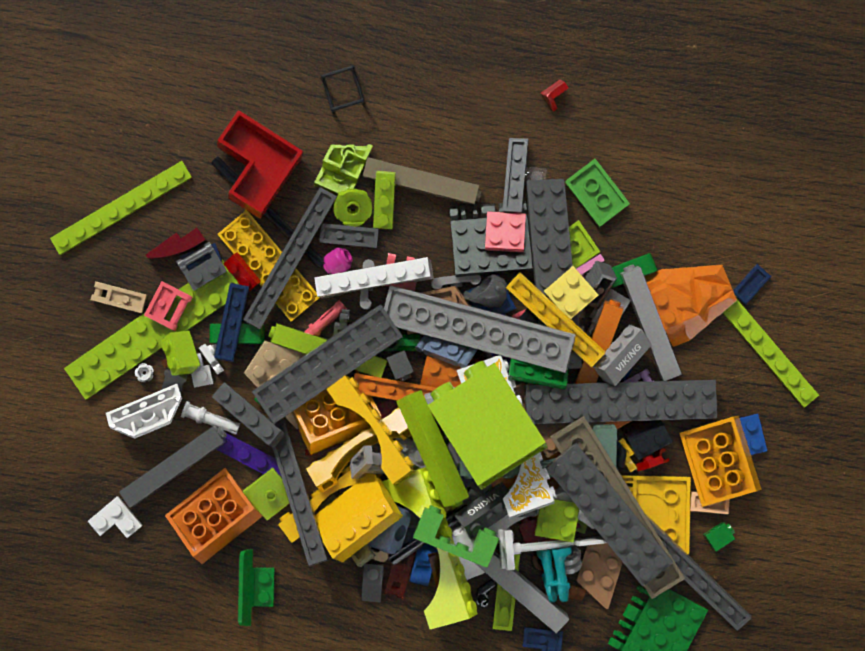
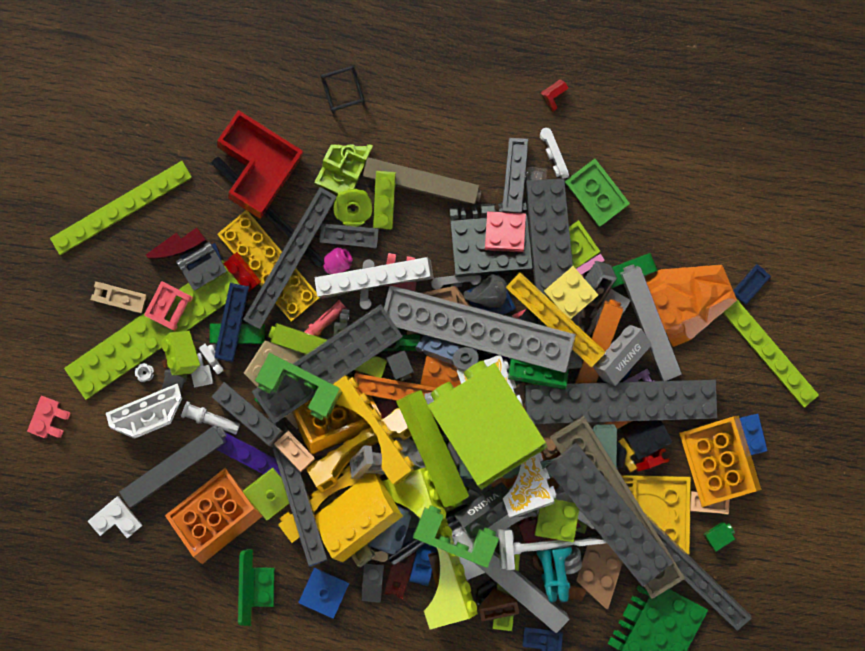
none -> coral plate [27,396,71,438]
none -> bright green plate [255,353,342,420]
none -> light nougat plate [274,431,315,473]
none -> blue plate [299,567,349,619]
none -> dark grey piece [453,347,479,371]
none -> reddish brown slope [479,588,519,622]
none -> white plate [540,128,569,179]

